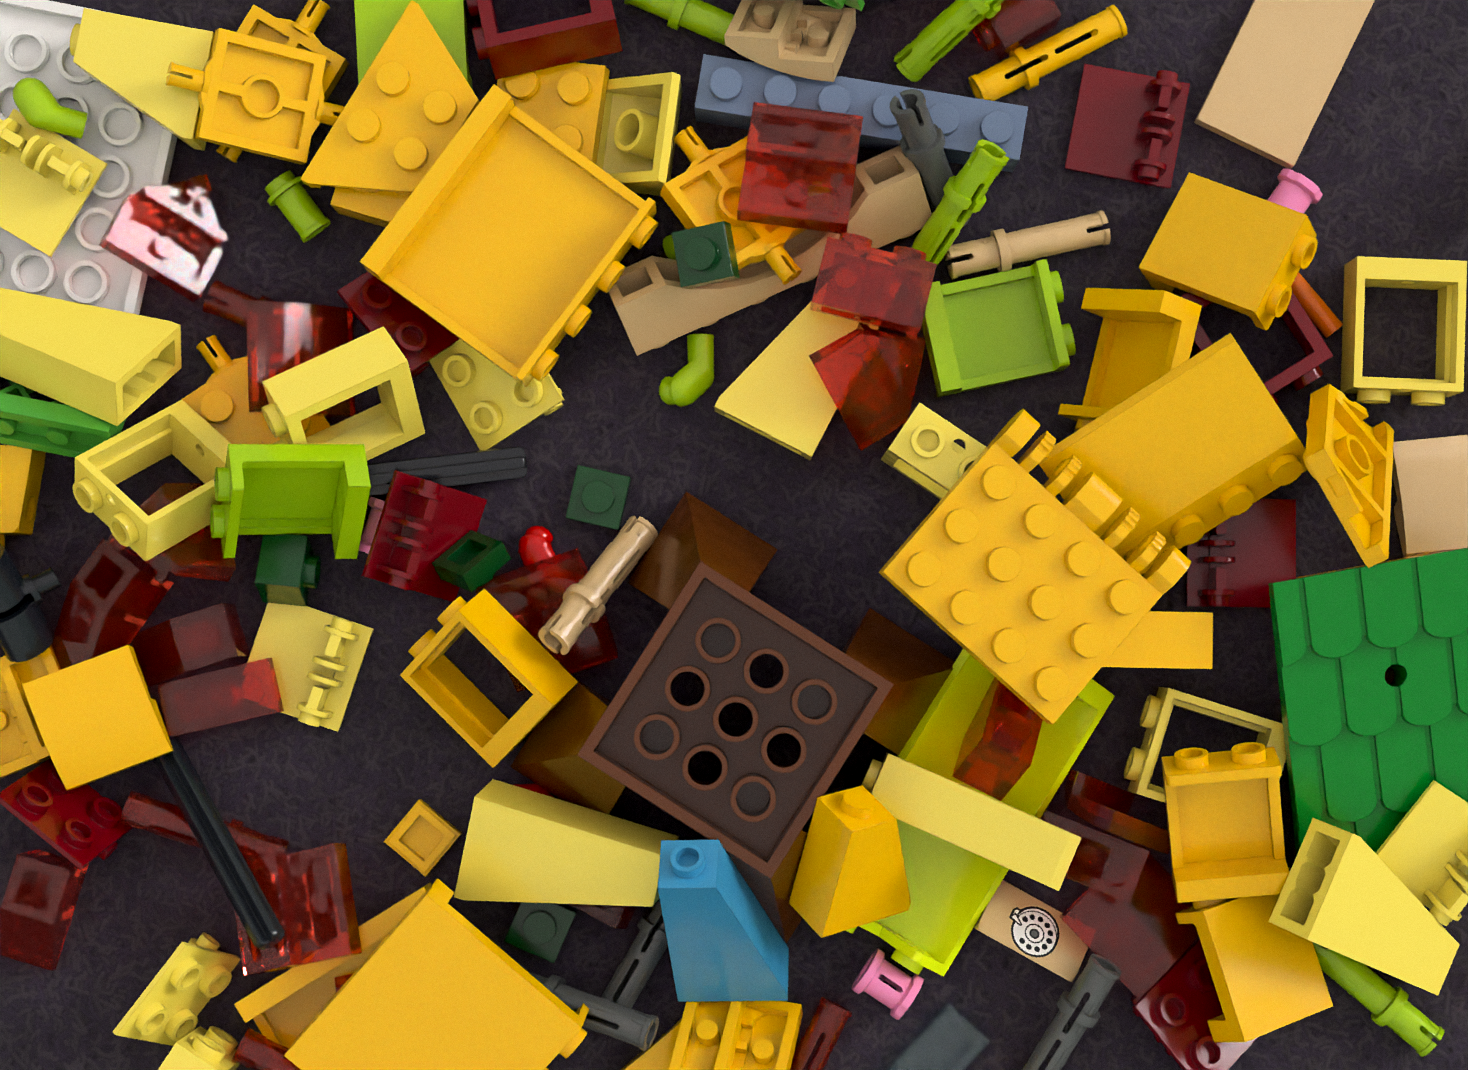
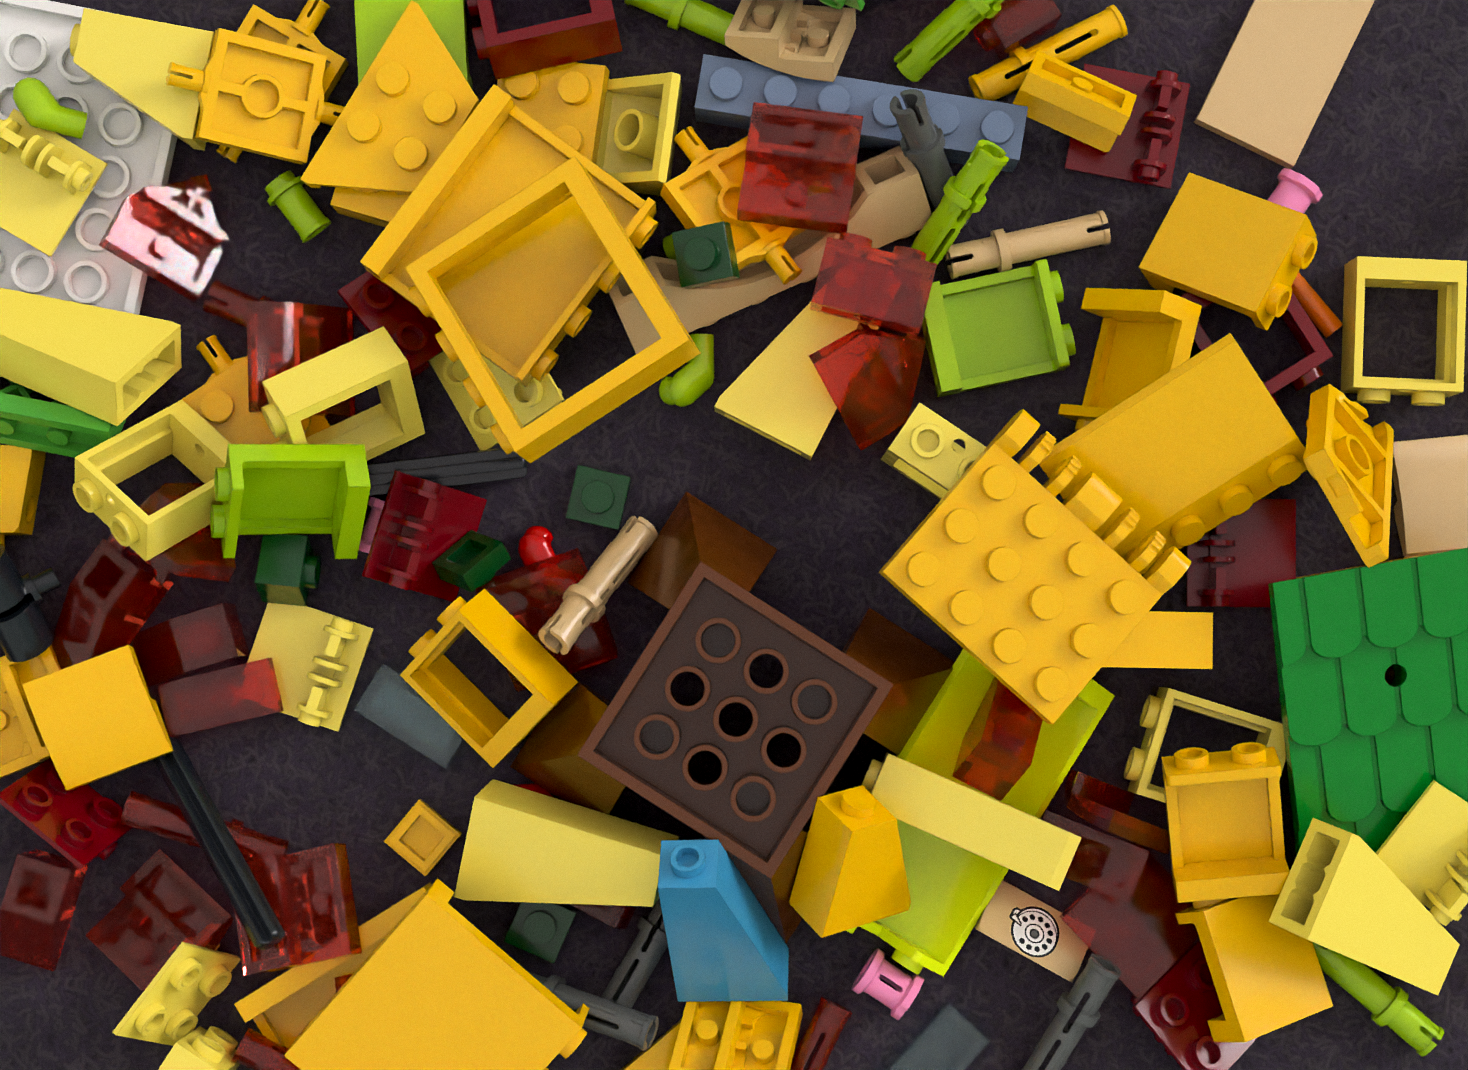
none -> clear red slope [85,849,234,992]
none -> clear light blue tile [354,664,464,768]
none -> yellow window [405,156,701,463]
none -> yellow panel [1013,50,1137,152]

